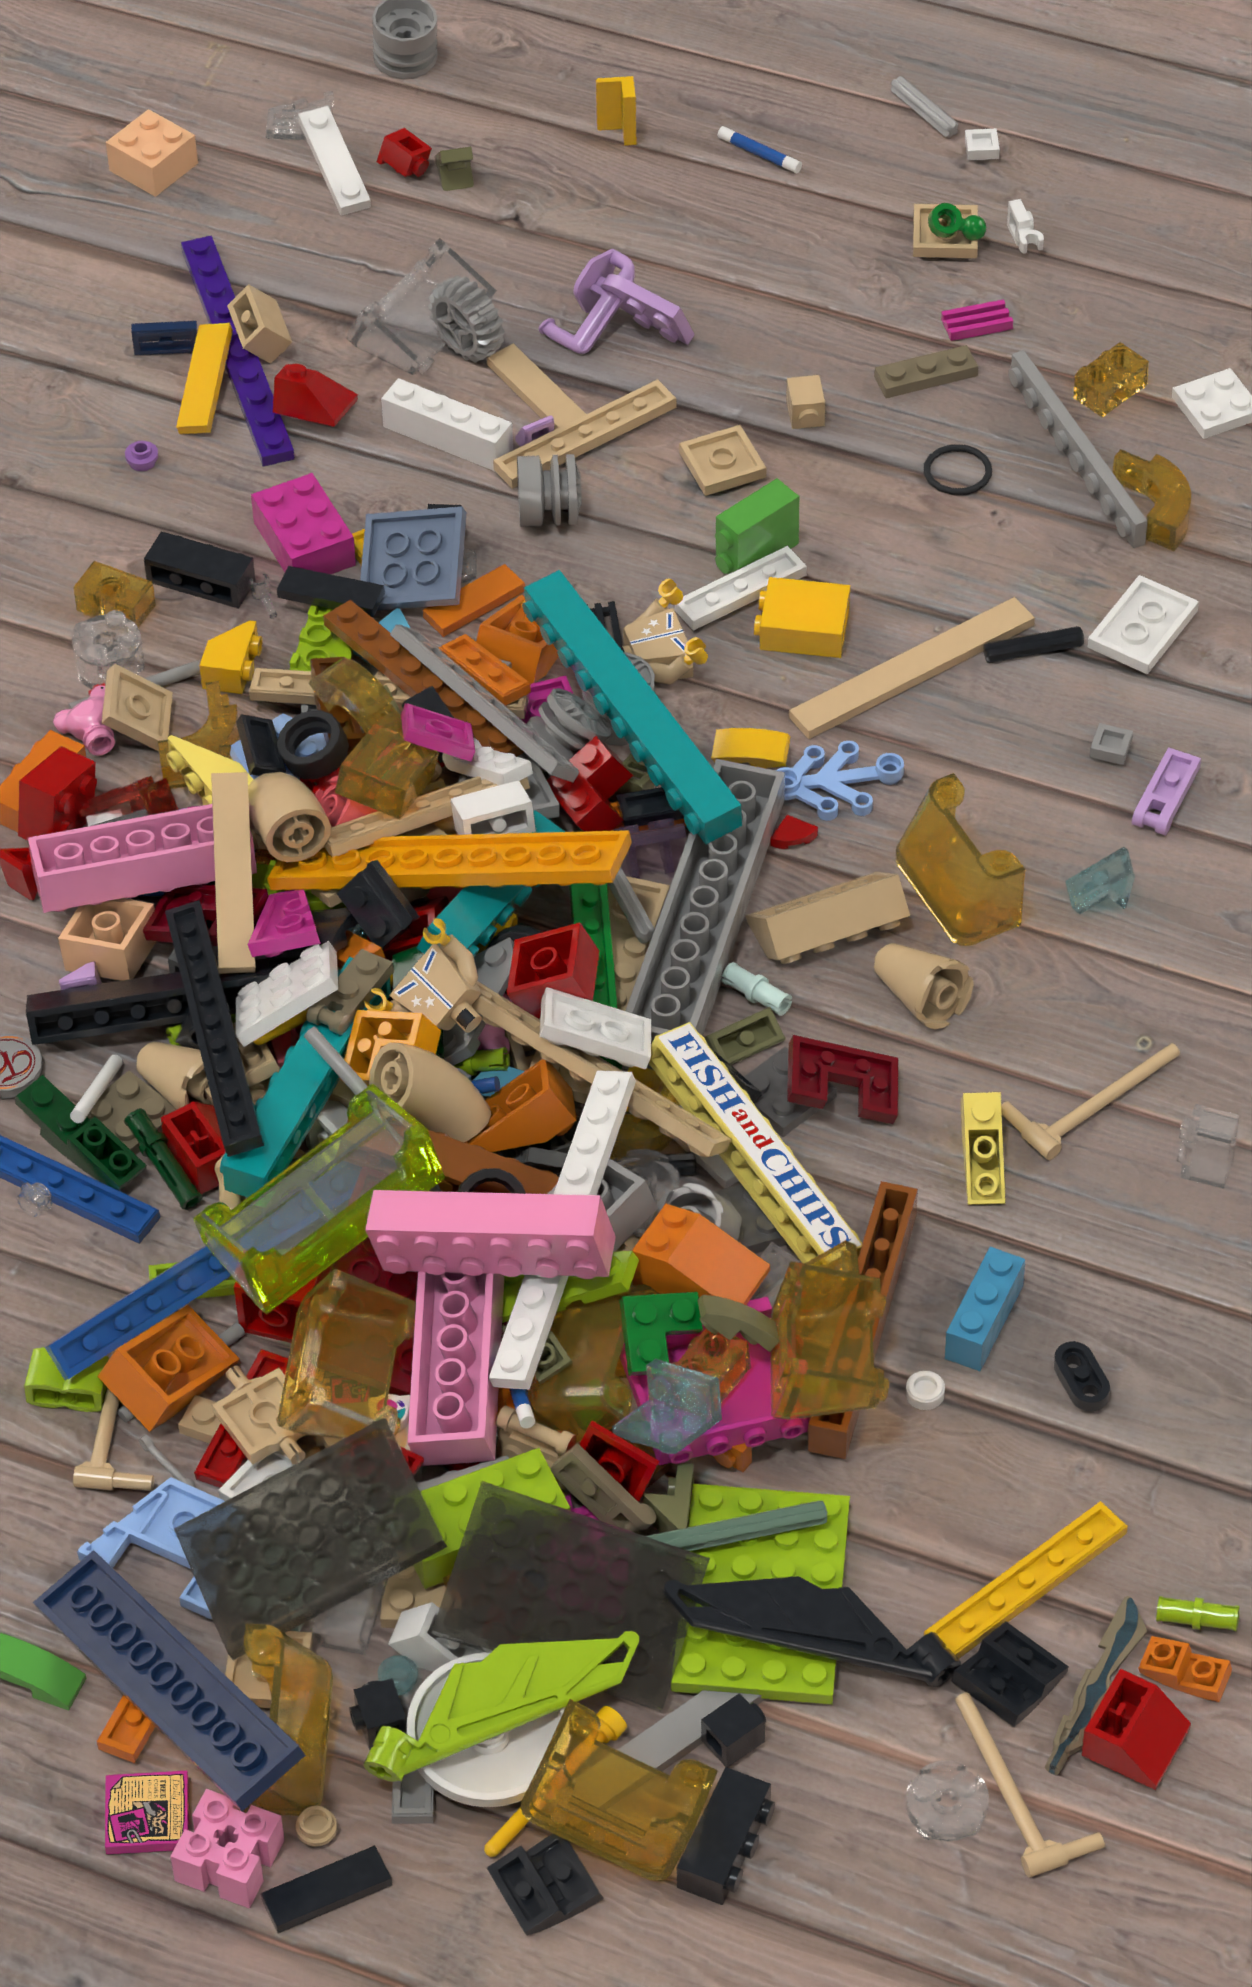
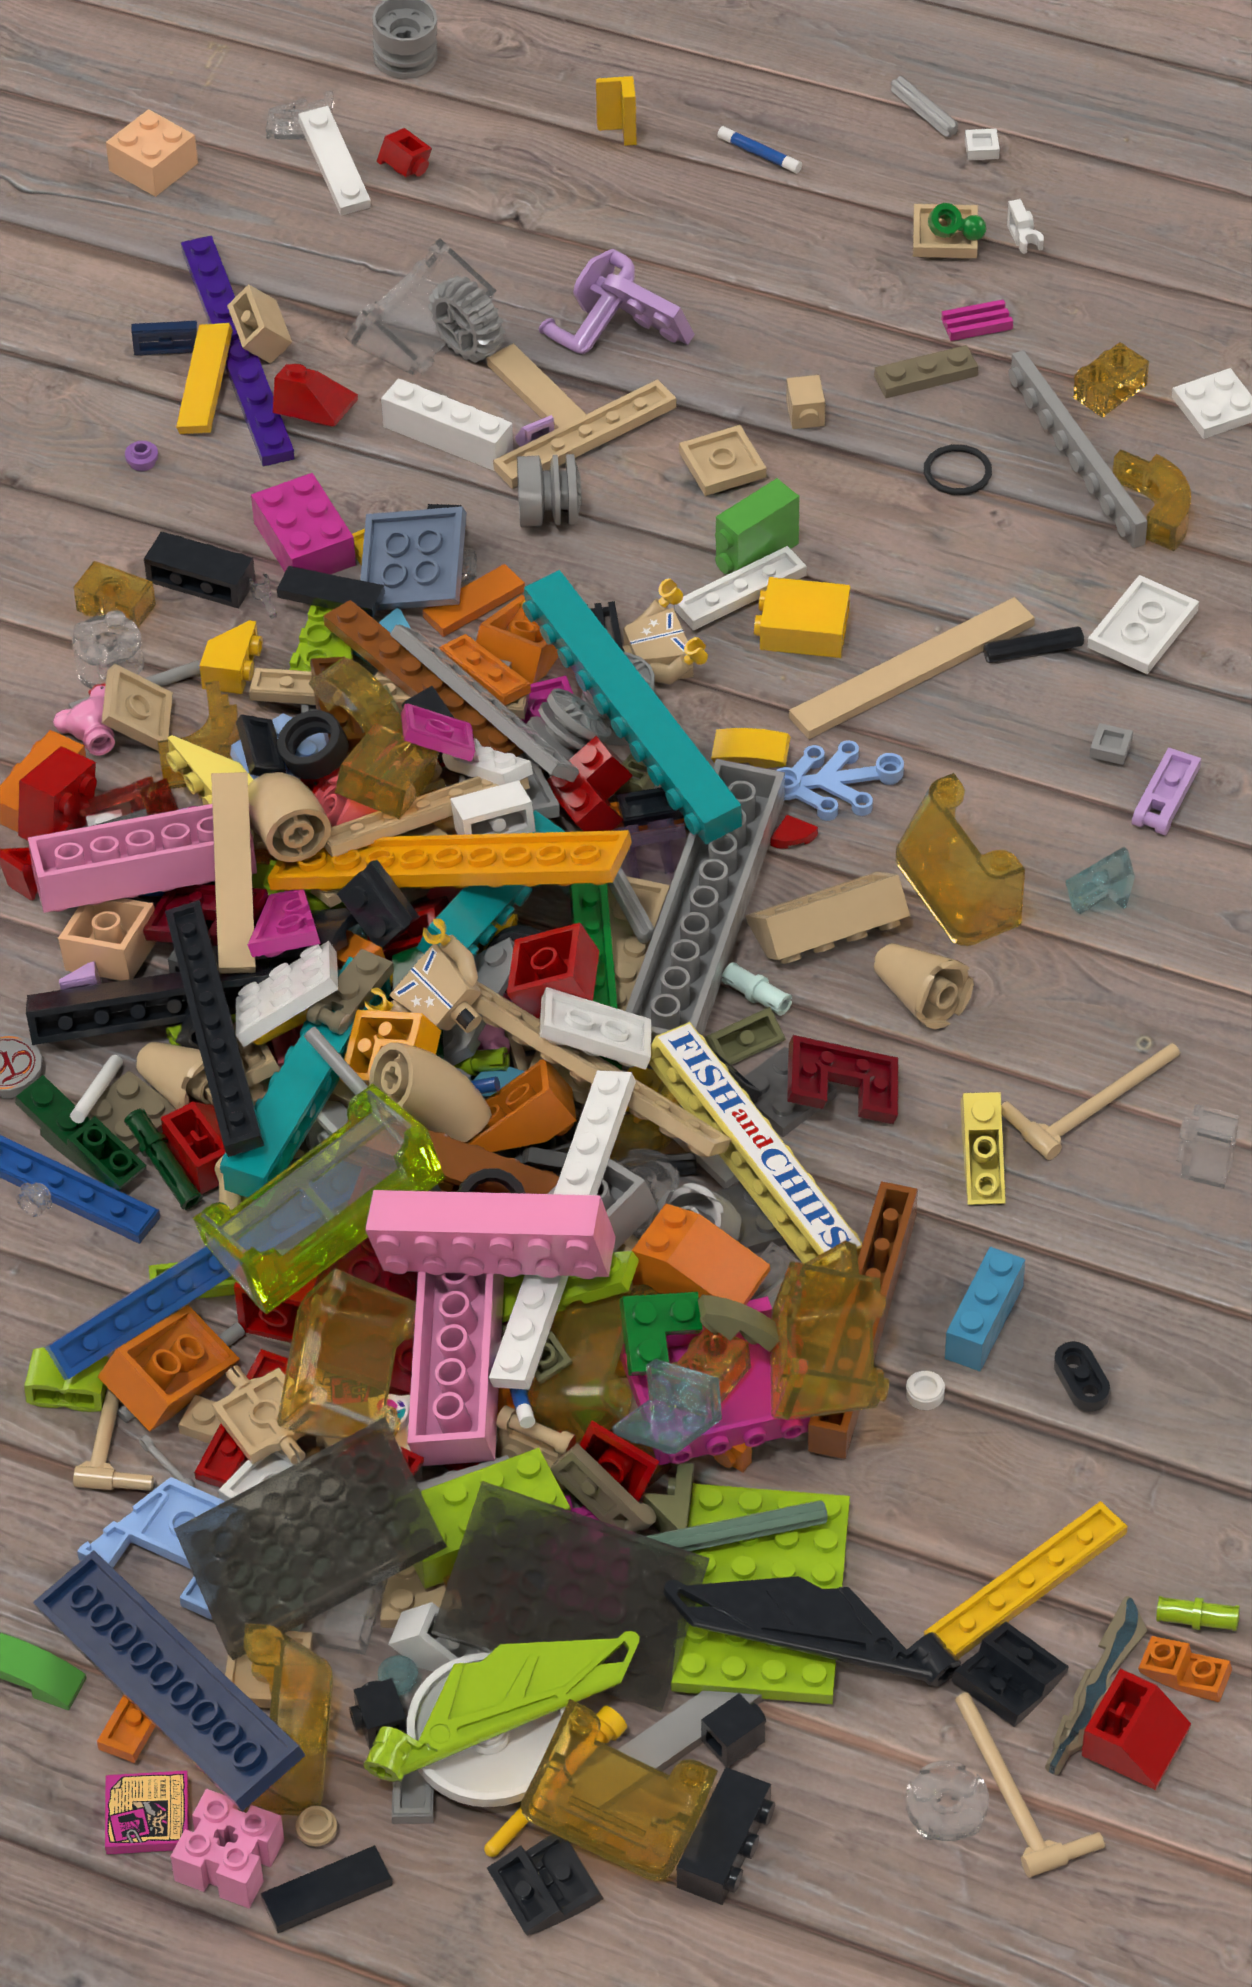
olive slope [434,146,474,191] -> none

